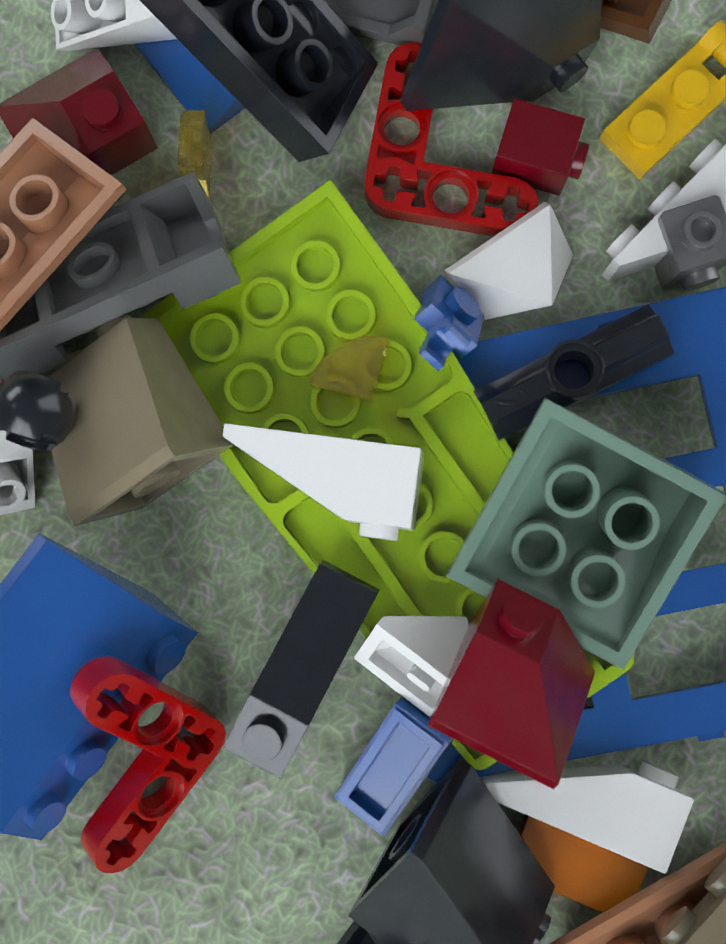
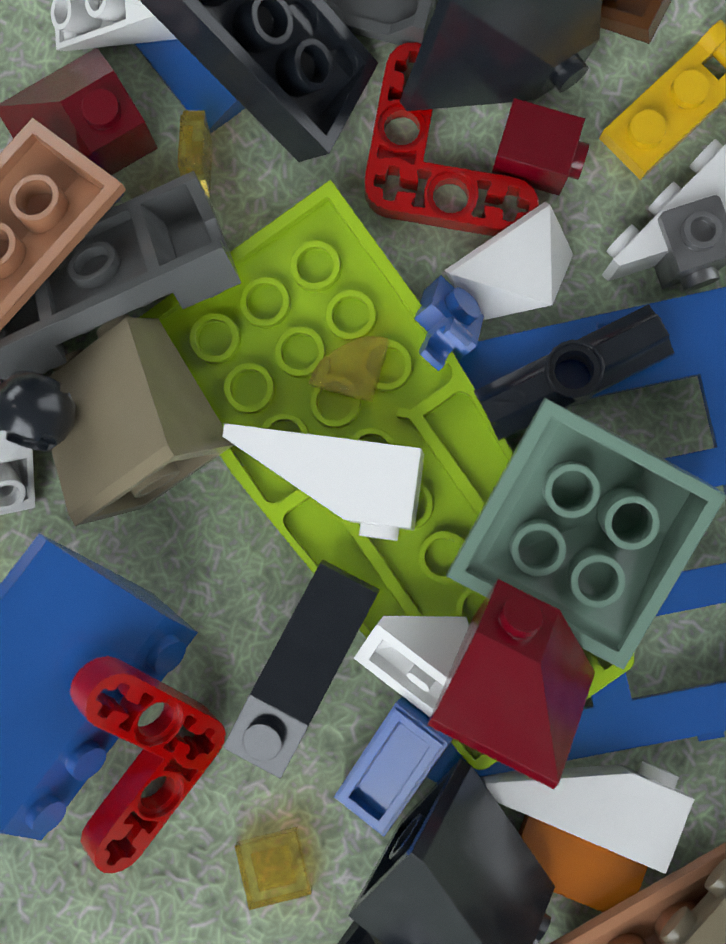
none -> clear yellow tile [234,826,313,910]

